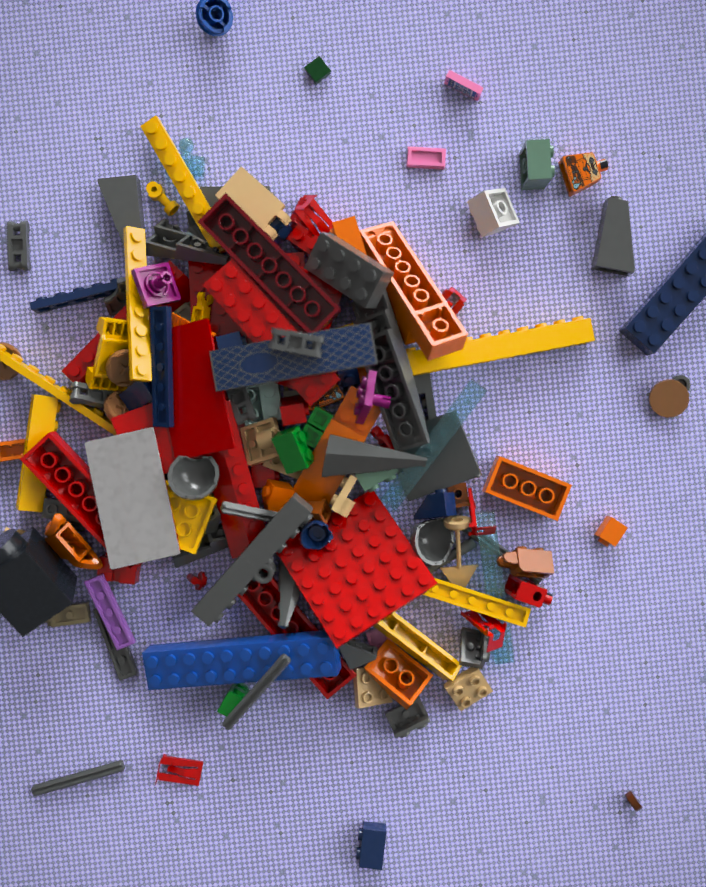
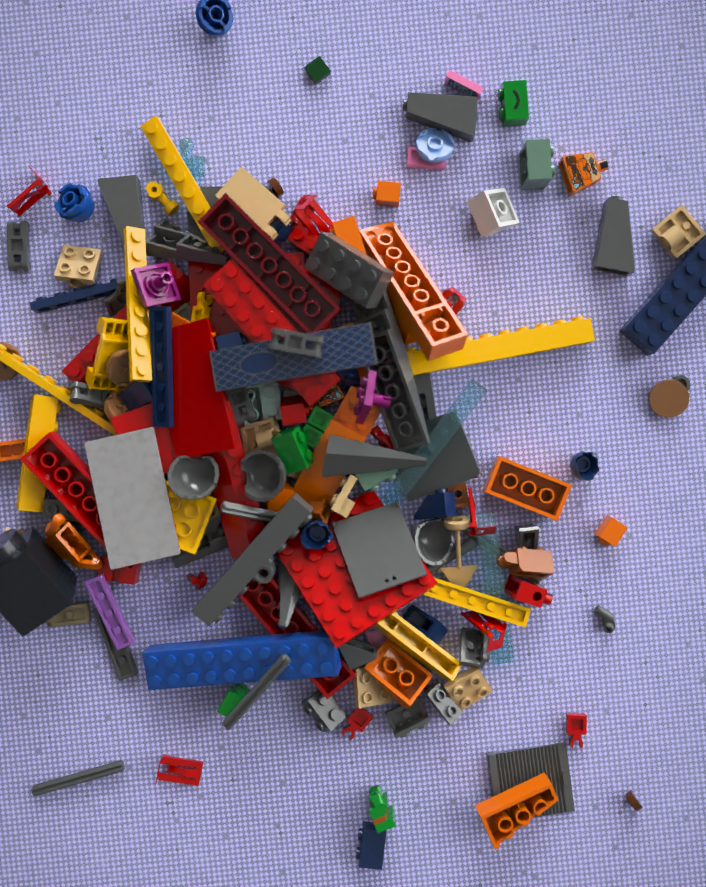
none -> red piece [7,165,52,216]
none -> blue cone [54,183,95,222]
none -> tan plate [54,245,103,288]
none -> dark grey cylinder [240,450,287,502]
none -> reddish brown tile [267,178,284,198]
none -> dark grey bracket [301,689,347,732]
none -> dark grey door [331,500,427,599]
none -> red plate [342,707,373,740]
none -> green hips [369,785,396,833]
none -> orange brick [372,181,401,207]
none -> dark blue slope [402,604,448,645]
none -> dark grey slope [403,92,478,142]
none -> light blue tile [416,128,454,163]
none -> bracket [423,682,463,725]
none -> orange wedge [475,773,559,850]
none -> dark grey door [487,742,575,818]
none -> green brick [497,80,529,127]
none -> dark grey slope [514,524,539,549]
none -> red plate [566,713,587,748]
none -> dark blue hair [569,451,600,481]
none -> dark grey arm [594,605,615,633]
none -> tan plate [650,205,706,260]

